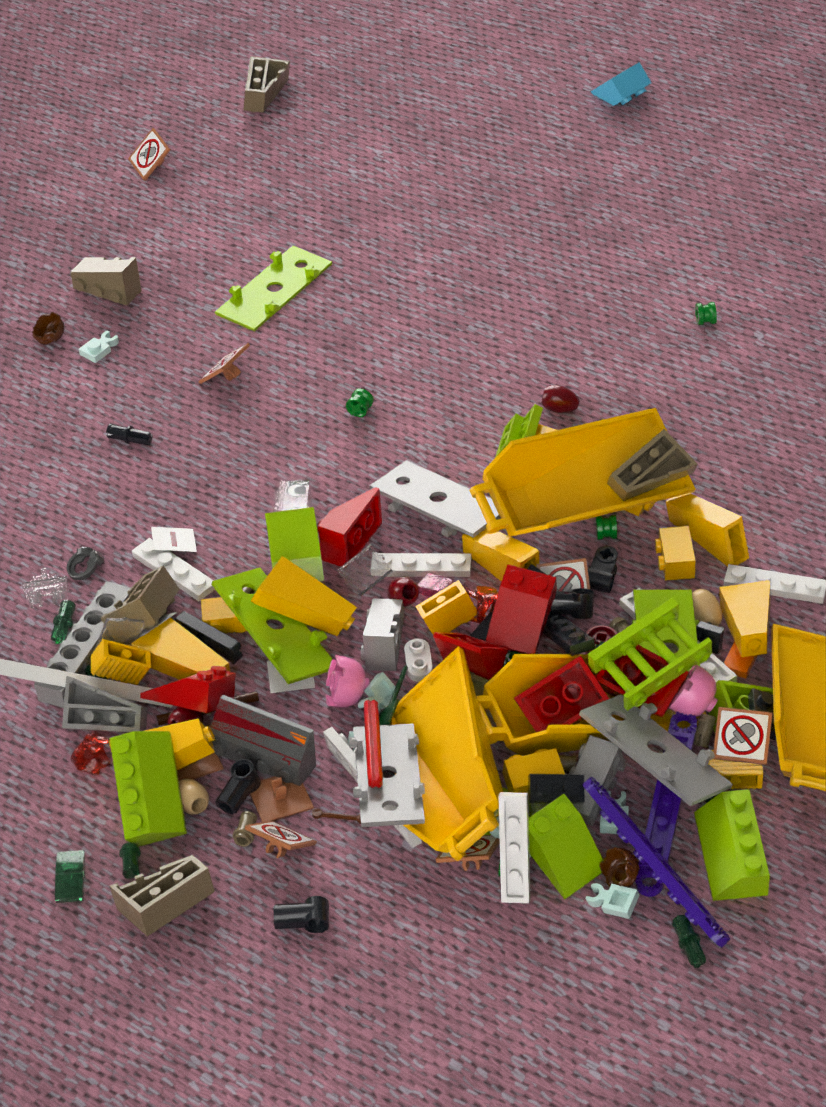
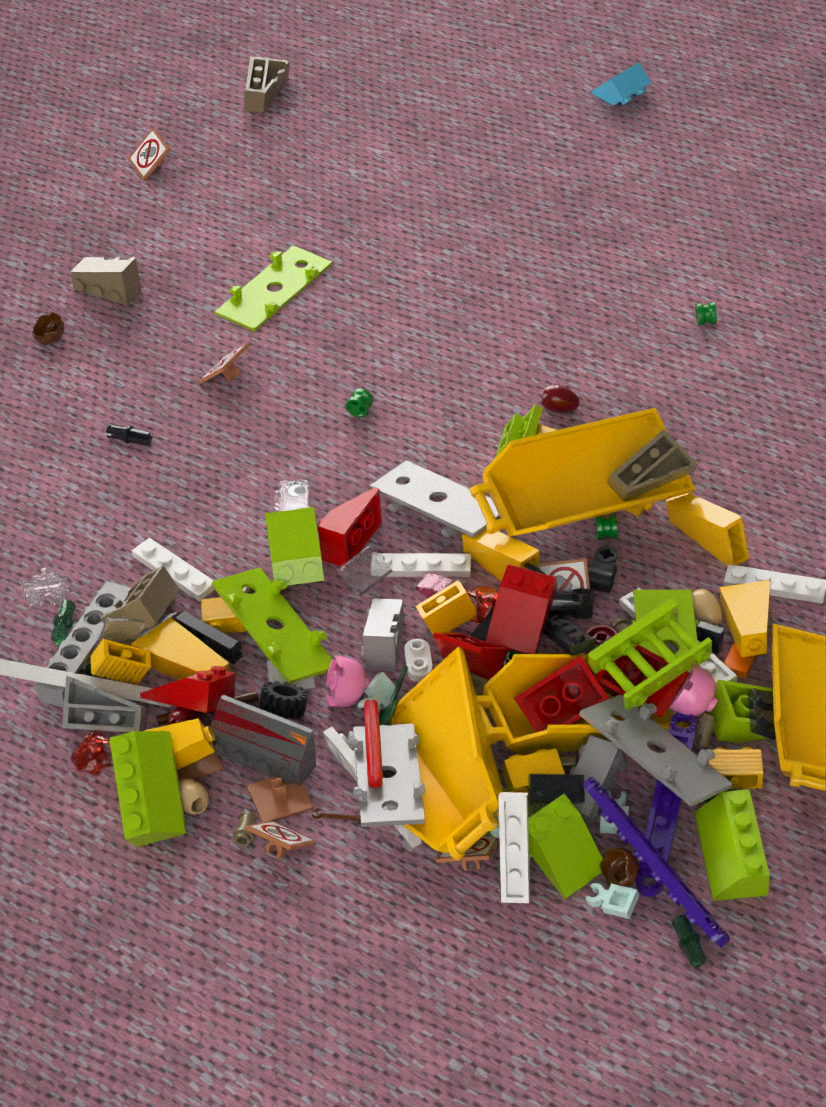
clear green slope [55,850,85,903] -> none
dark grey piece [66,547,105,580] -> none
light aqua plate [79,331,119,363] -> none
dark tan wedge [110,855,215,937] -> none
clear green pin [119,842,141,879] -> none
white sticker [151,527,197,552] -> none
black piece [215,759,261,815] -> none
yellow slope [251,556,357,636] -> none
black piece [273,896,329,933] -> none
dark red animal [387,577,419,607] -> none
yellow brick [655,526,696,581] -> none
piece [713,707,772,765] -> none
none -> black tyre [259,681,308,720]

